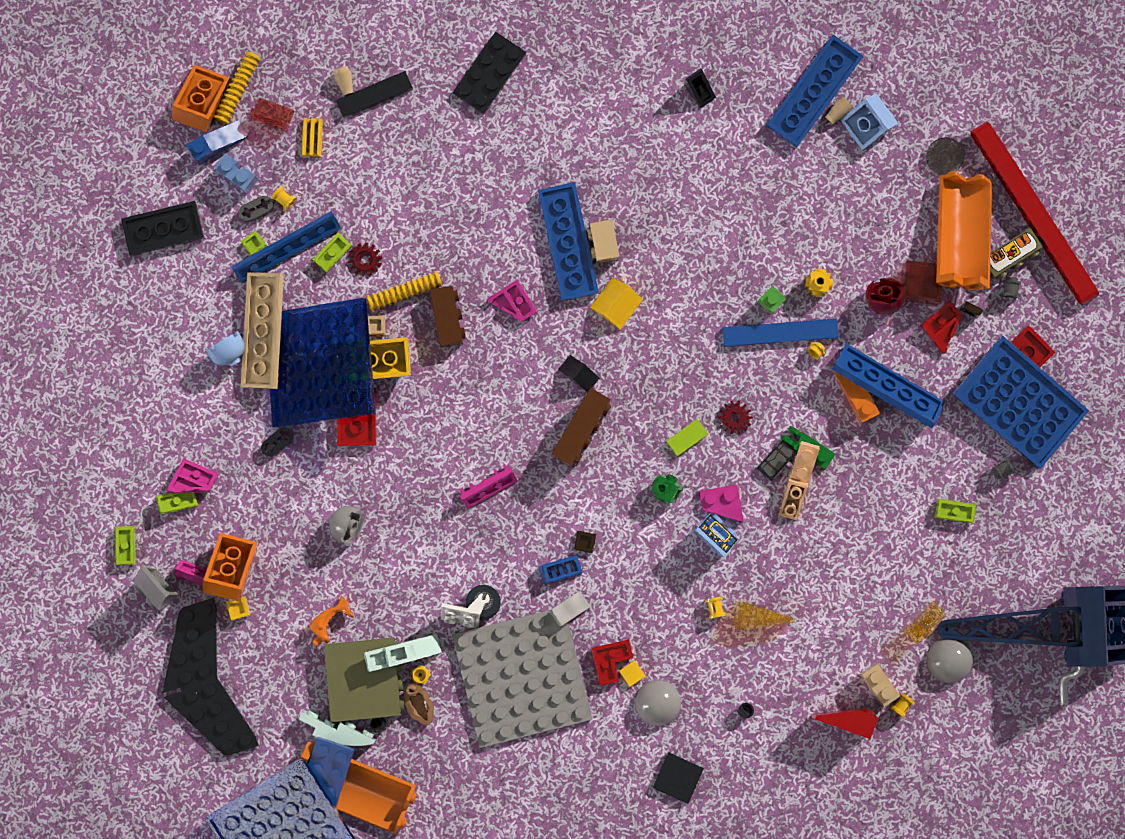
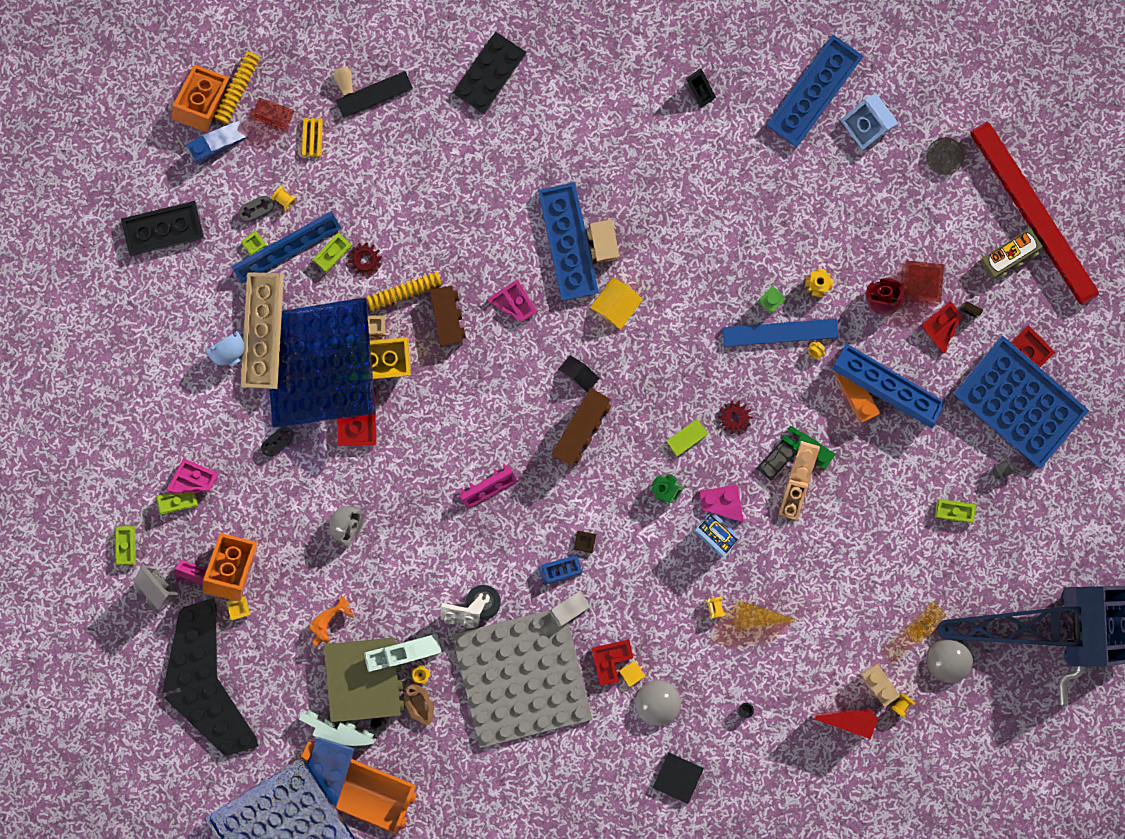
medium blue brick [214,153,259,194] -> none
tan cone [825,96,853,125] -> none
orange cylinder [936,171,992,290] -> none
dark grey brick [1000,277,1021,298] -> none

